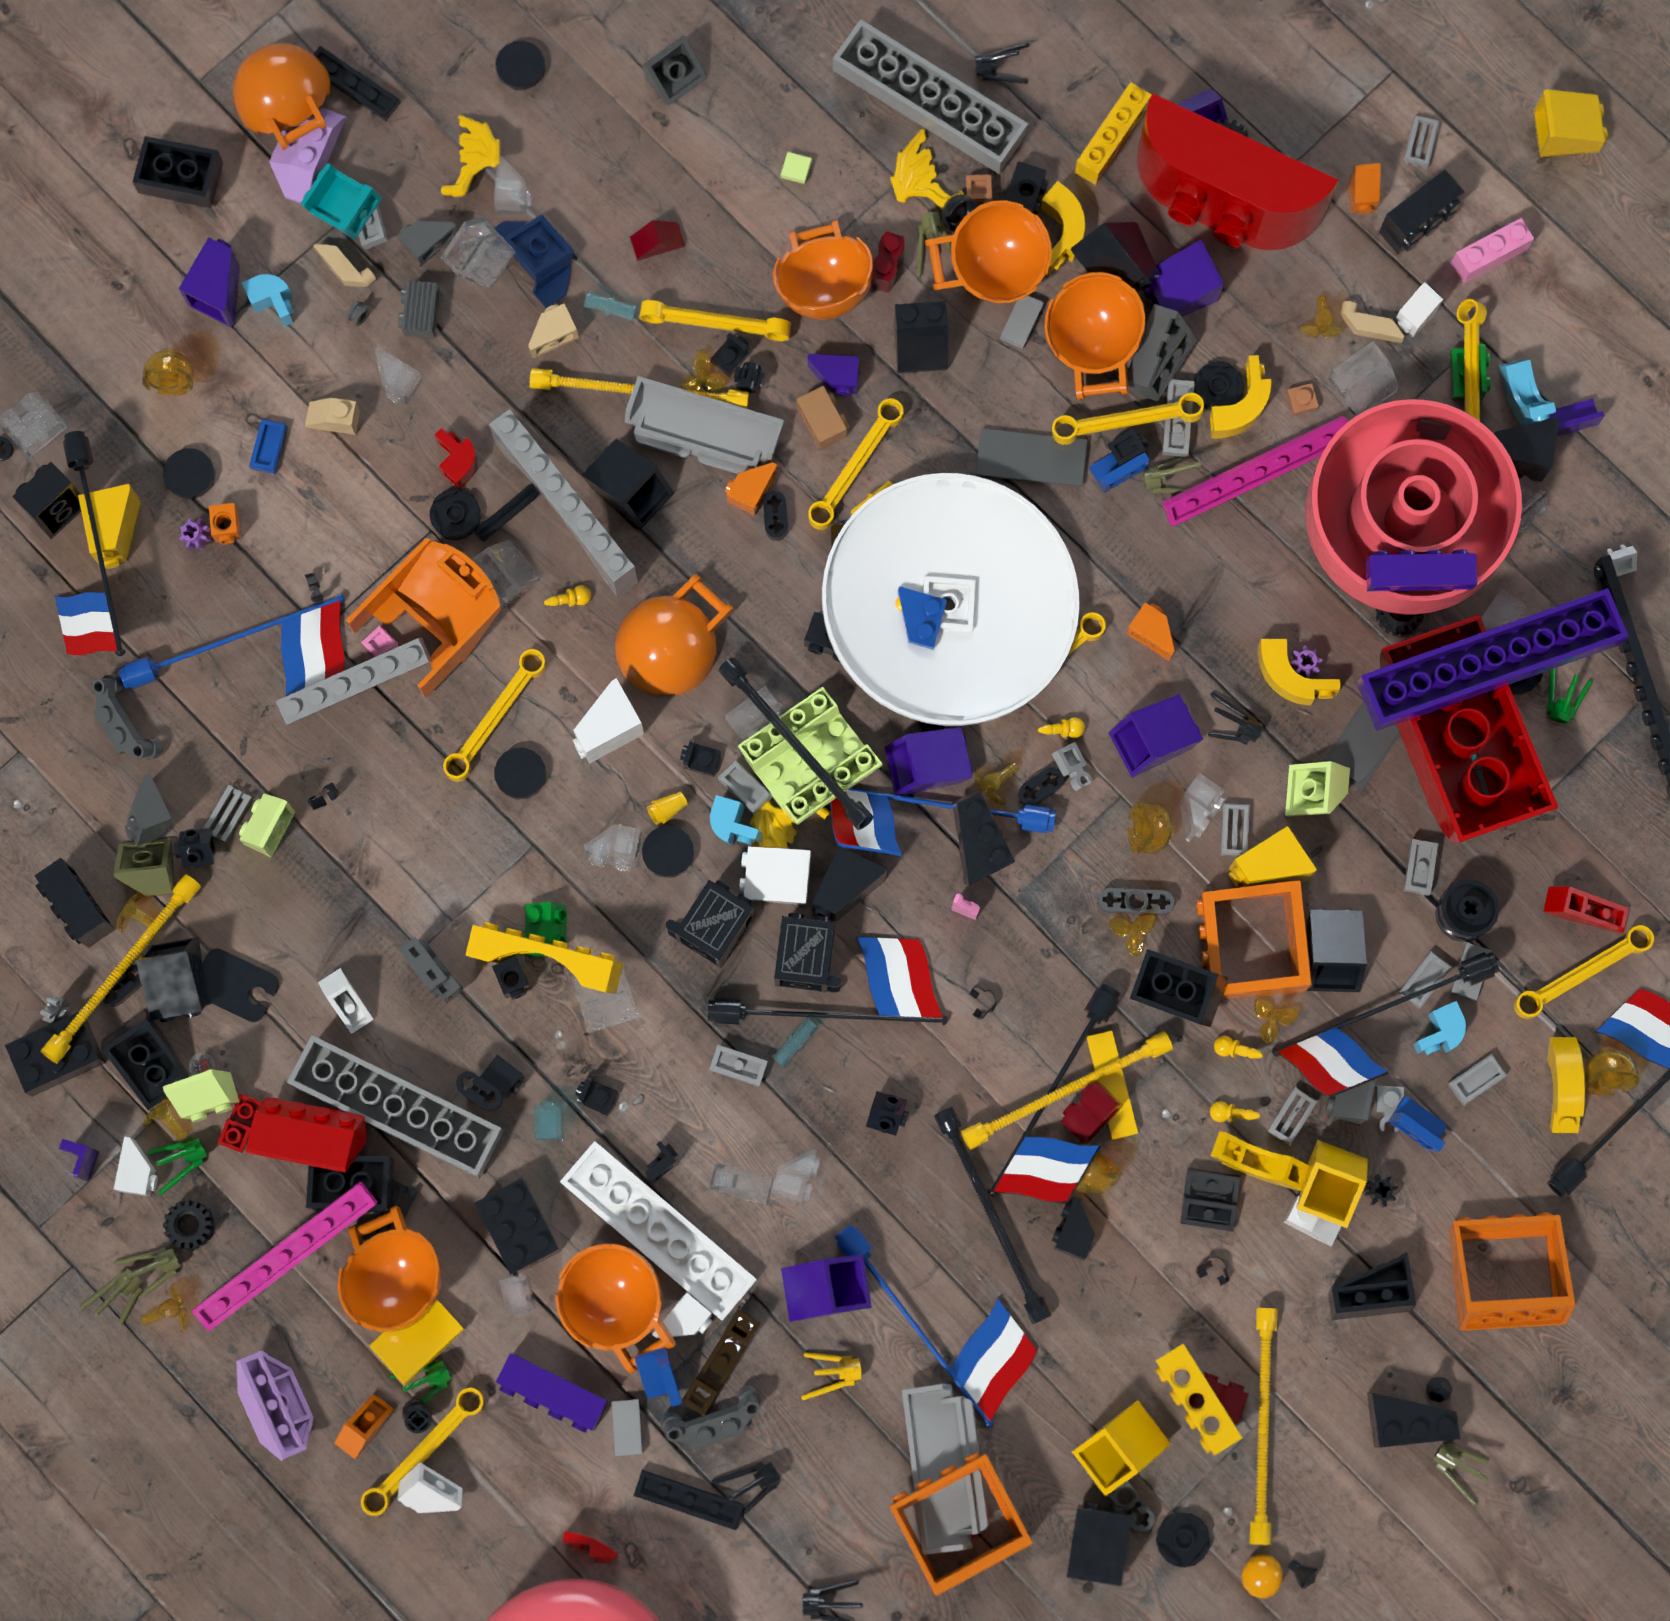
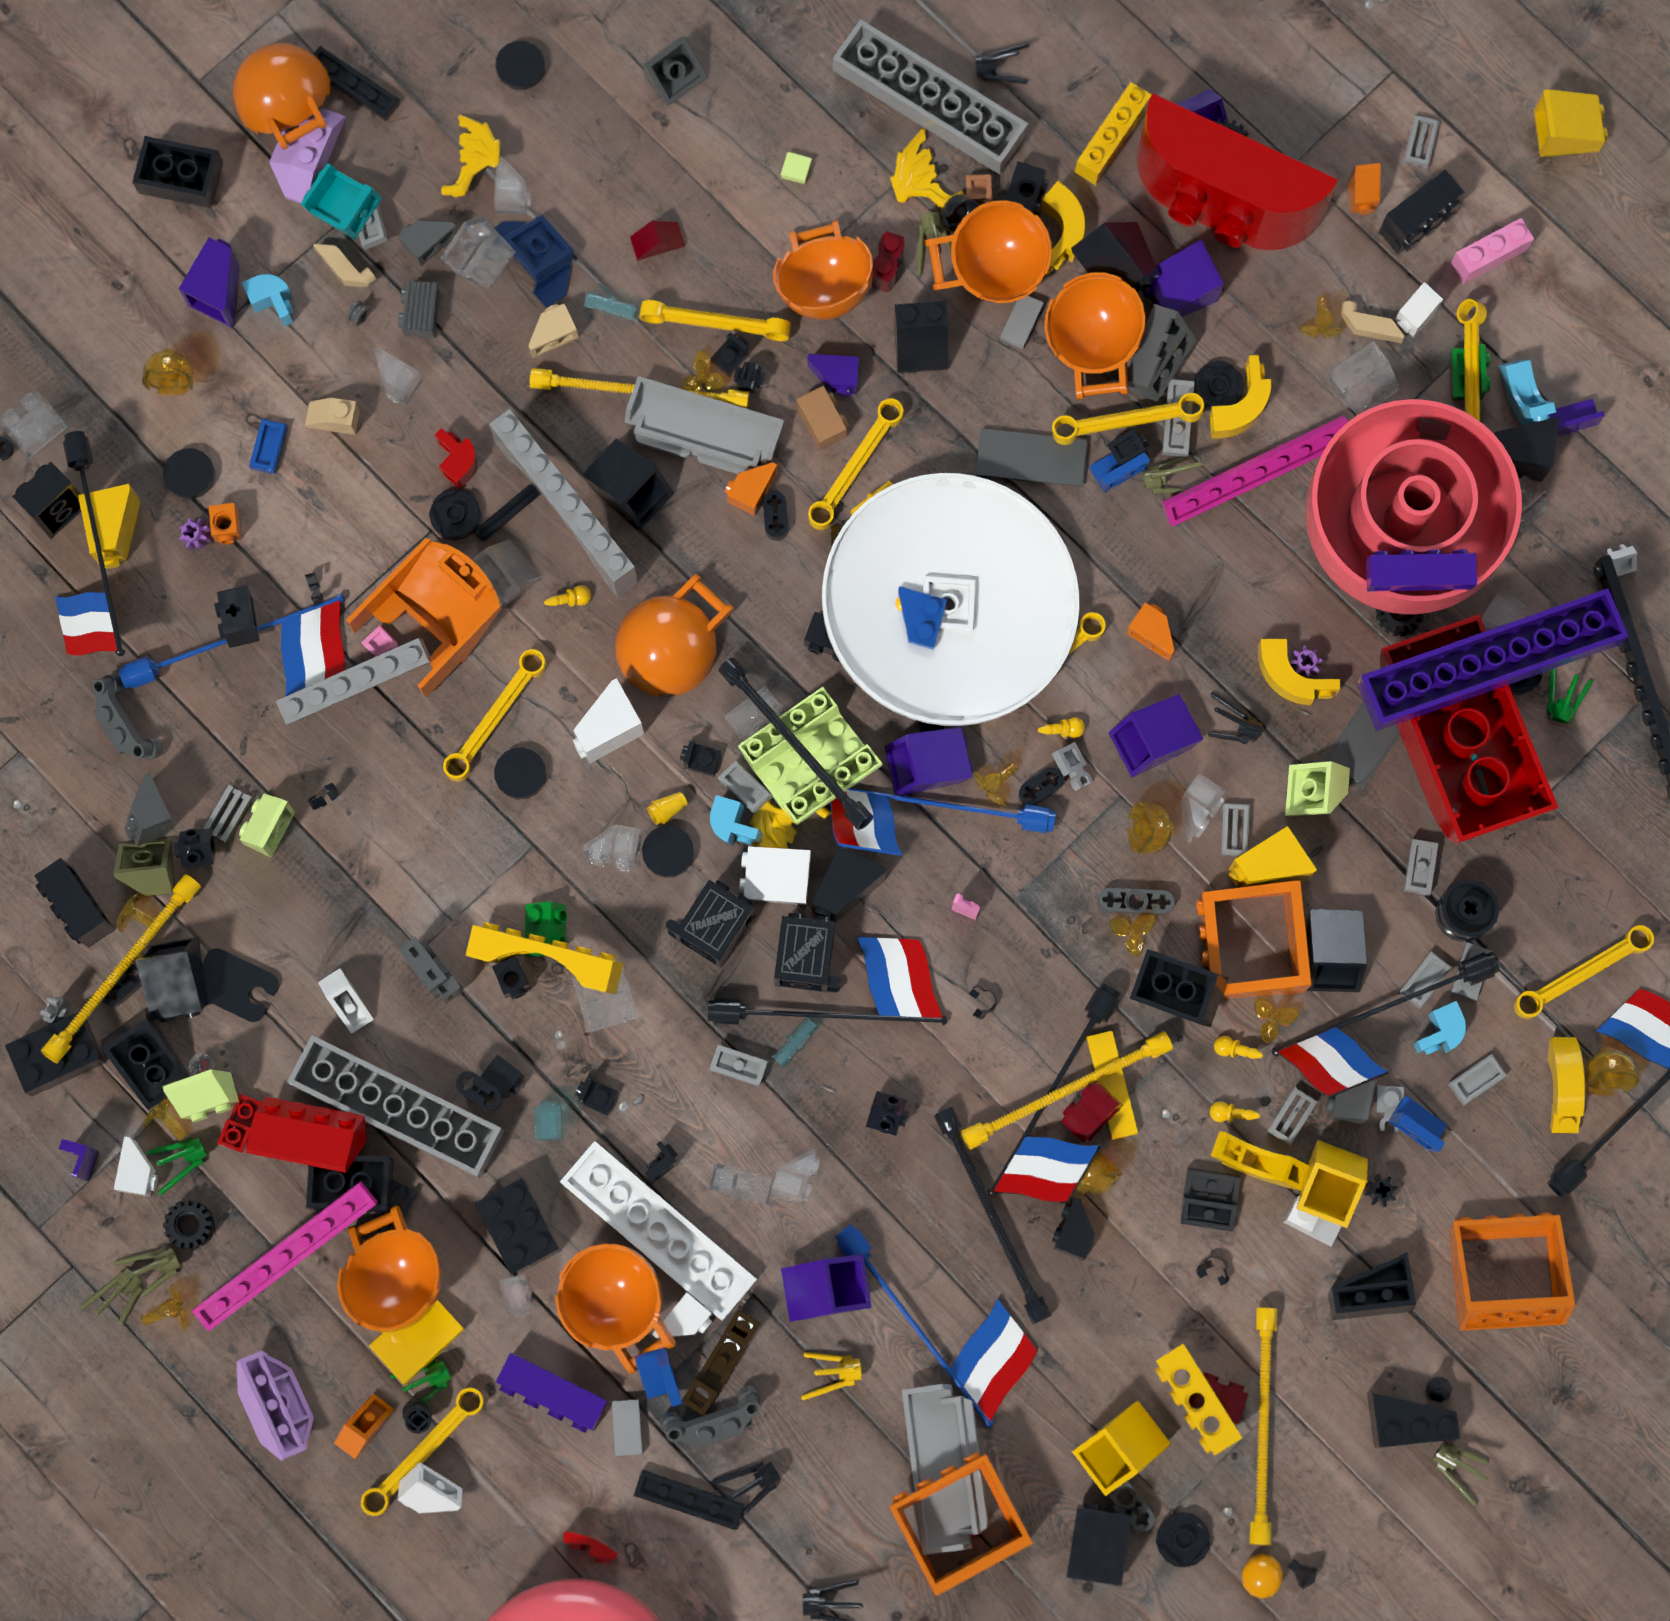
black wedge [952,791,1015,886] -> none
nougat plate [1286,383,1319,416] -> none
red slope [1543,886,1629,933] -> none
none -> black brick [214,585,260,648]

